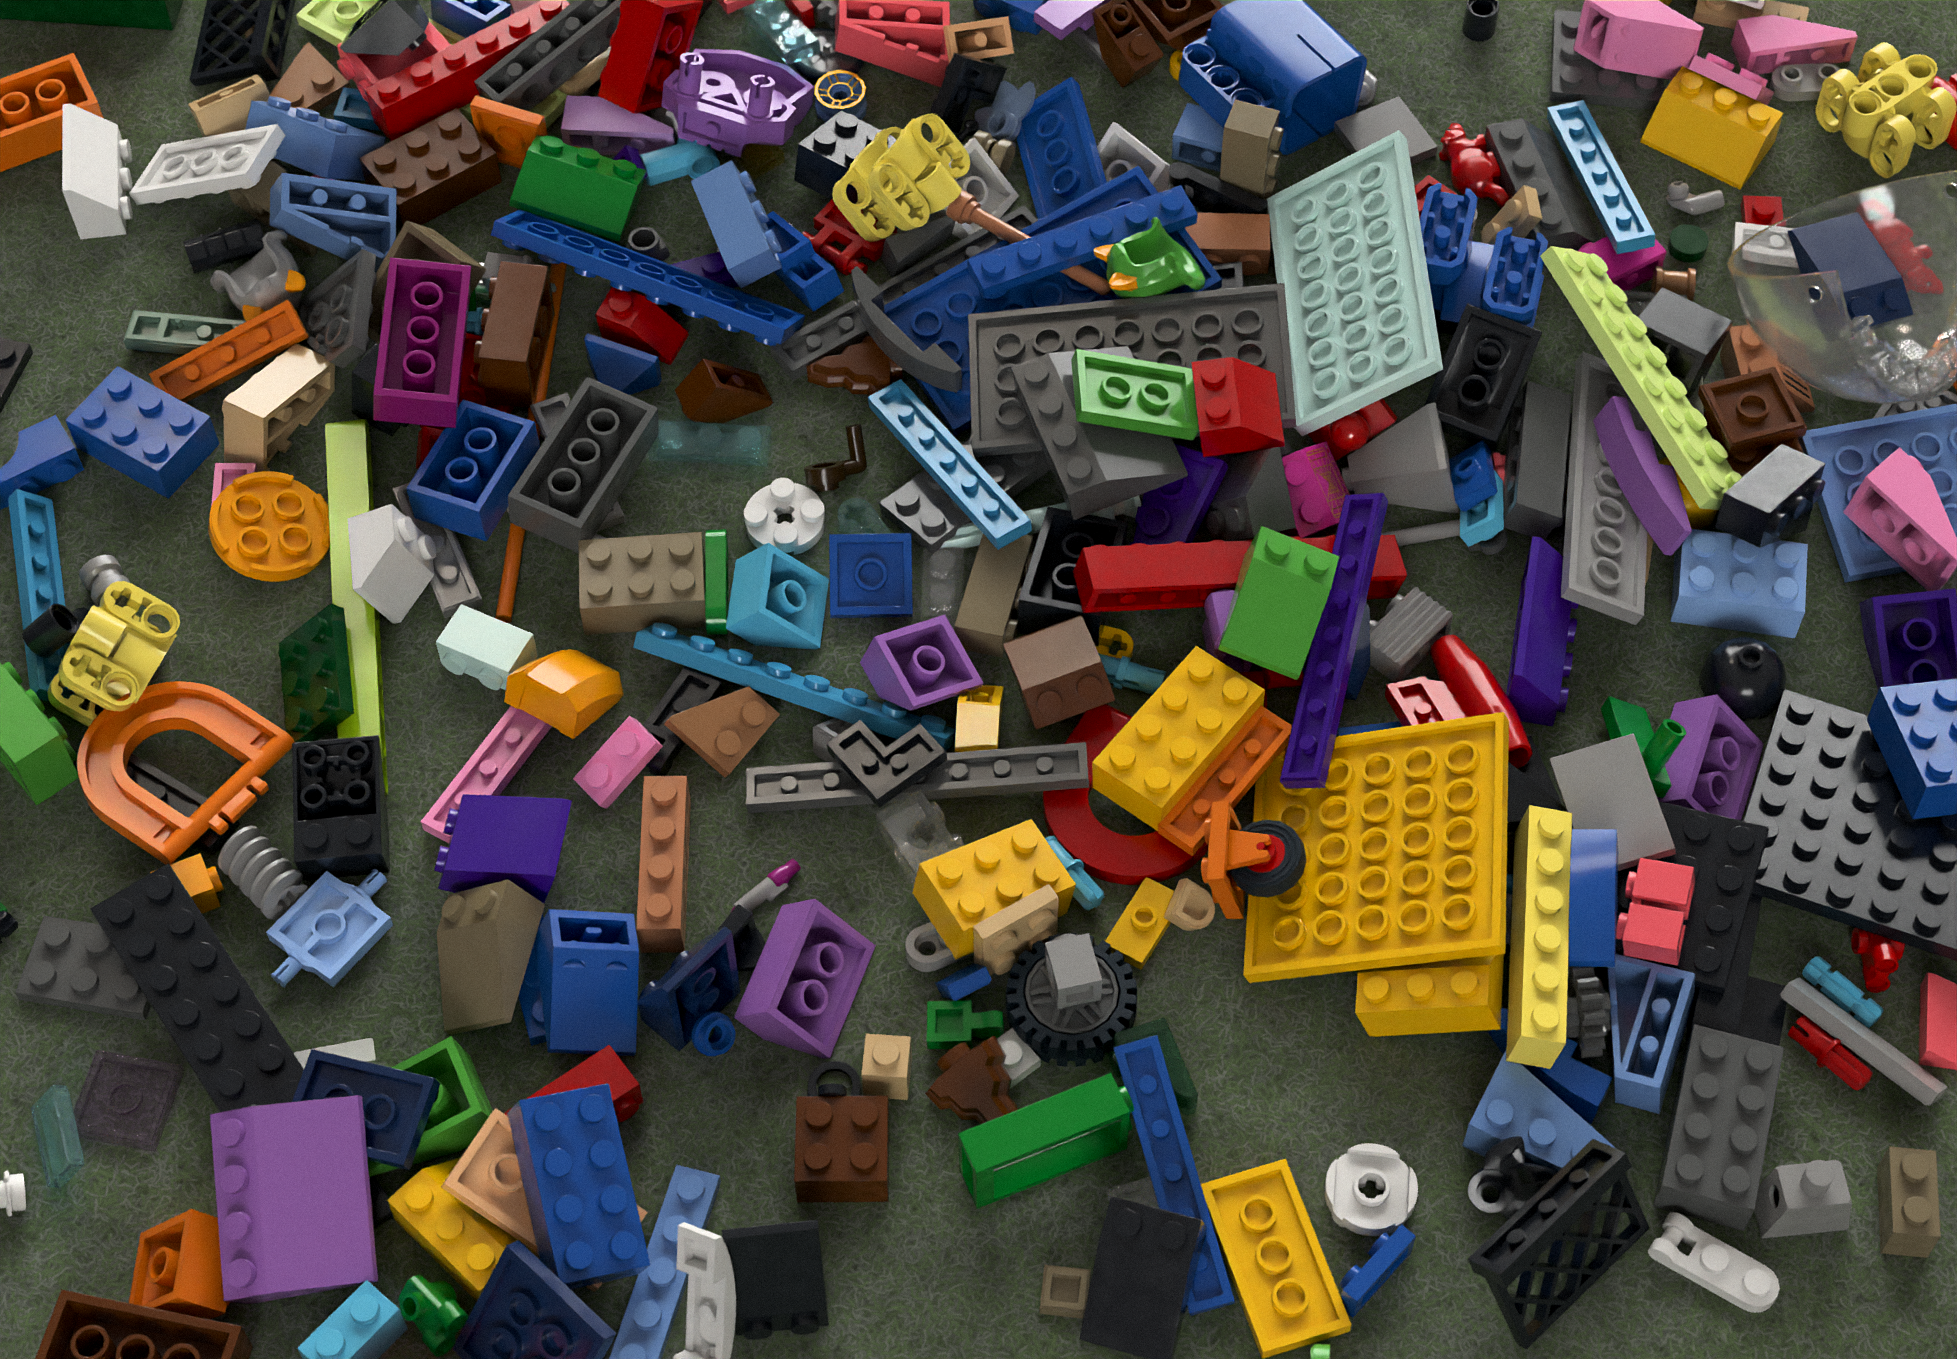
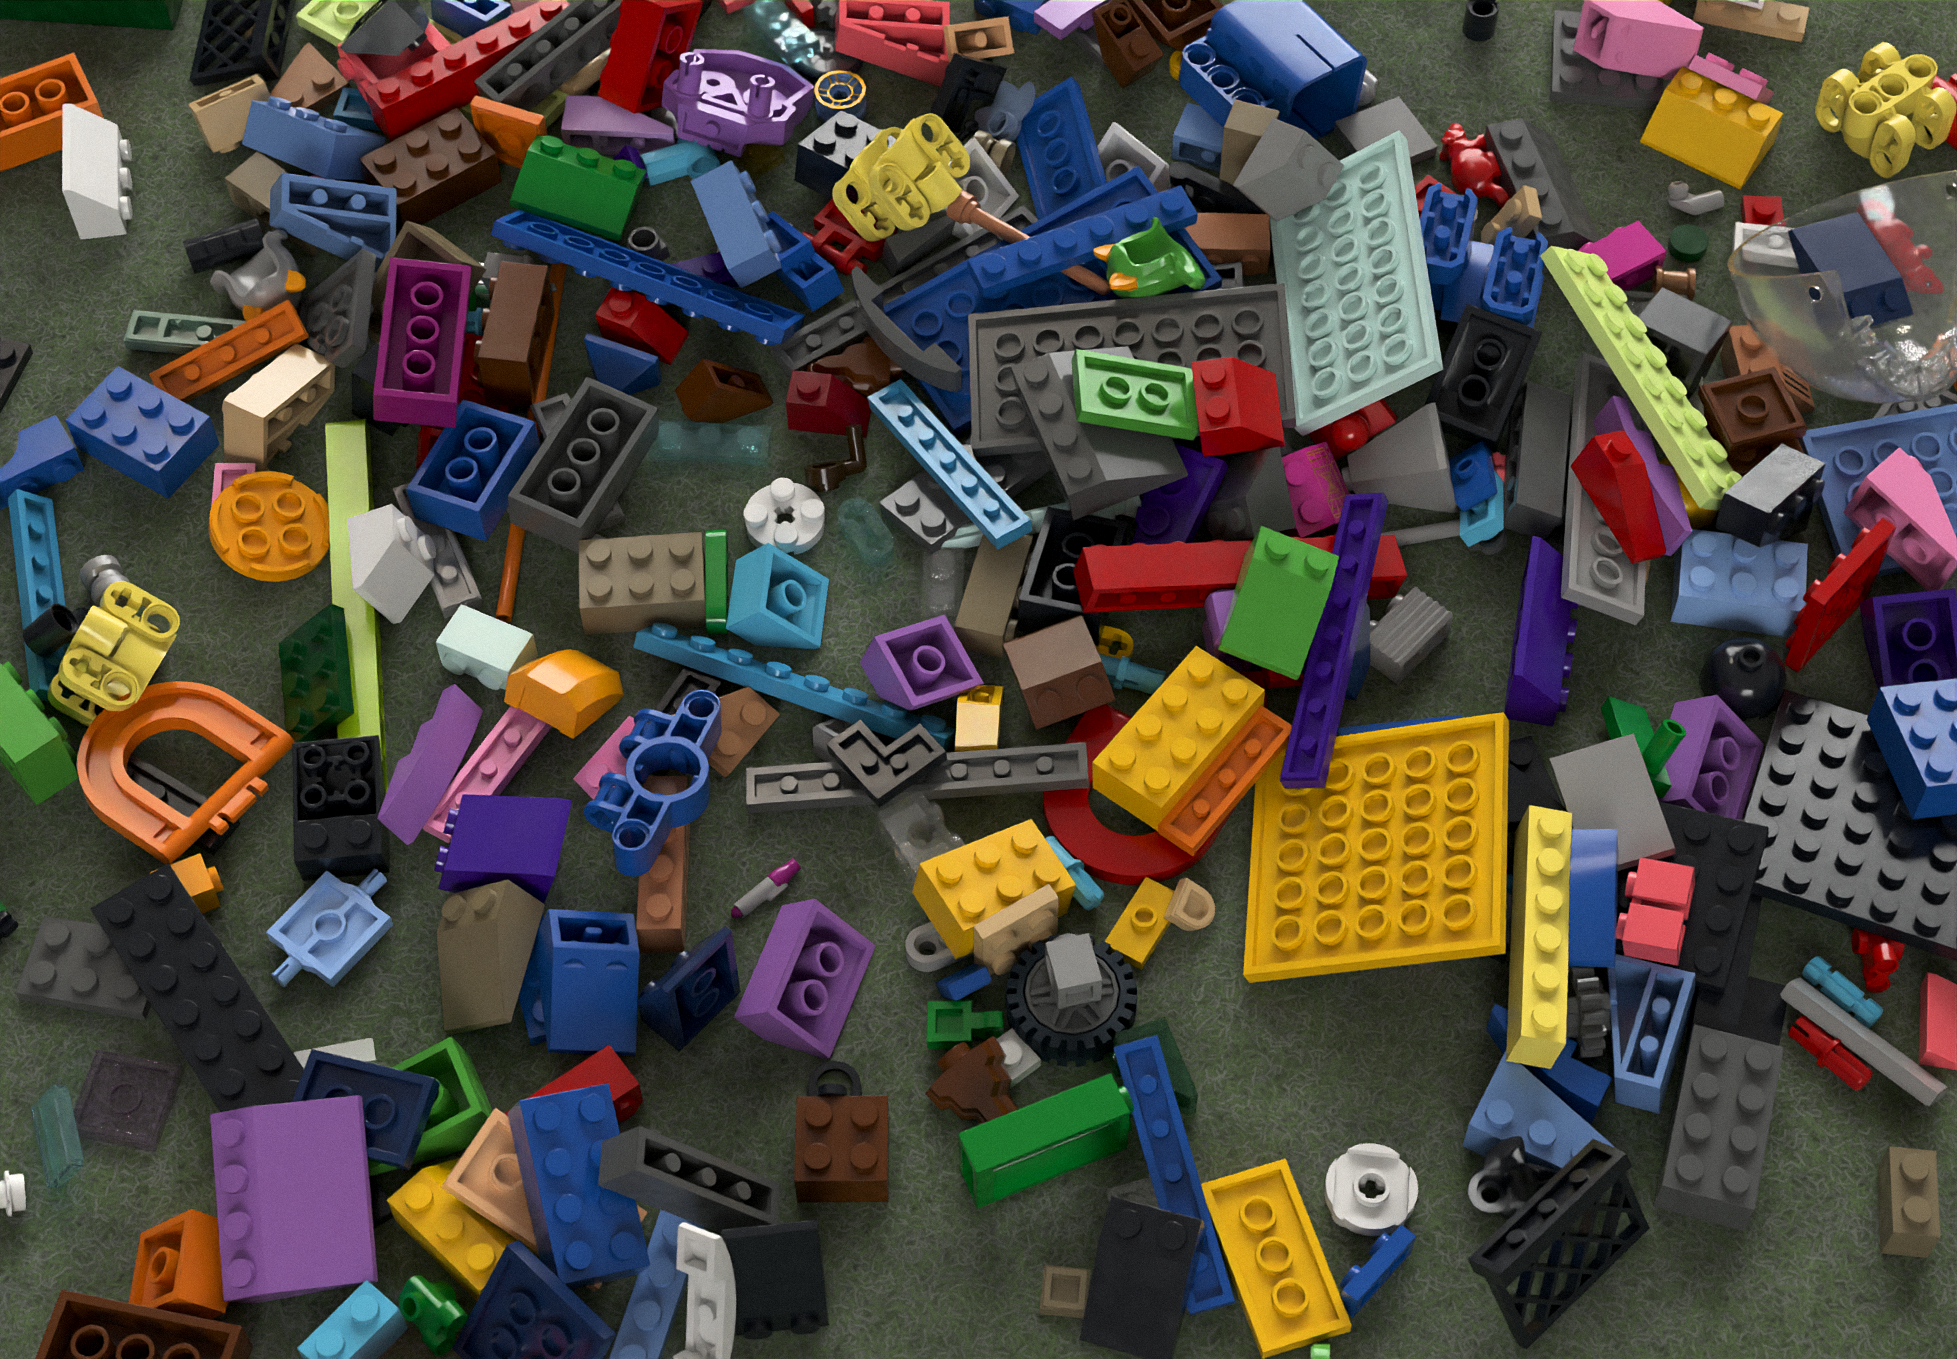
white plate [129,124,285,205] -> none
light grey piece [218,825,309,920] -> none
blue plate [692,1011,735,1056] -> none
black tile [717,904,765,971] -> none
blue plate [829,533,913,618] -> none
tan brick [861,1034,912,1100] -> none
plate [1201,801,1306,919] -> none
yellow slope [1355,954,1504,1037] -> none
red plate [1385,635,1532,769] -> none
dark azure plate [1547,100,1655,254] -> none
white plate [1648,1212,1780,1312] -> none
bright pink slope [1731,15,1858,75] -> none
light grey torso [1754,1160,1852,1239] -> none
light grey plate [1769,63,1840,101] -> none
none -> medium lavender slope [377,684,483,845]
none -> blue piece [583,690,722,877]
none -> dark grey brick [598,1126,779,1233]
none -> dark red slope [786,370,872,438]
none -> light grey slope [1233,118,1345,221]
none -> red slope [1570,430,1666,564]
none -> red plate [1784,518,1896,673]

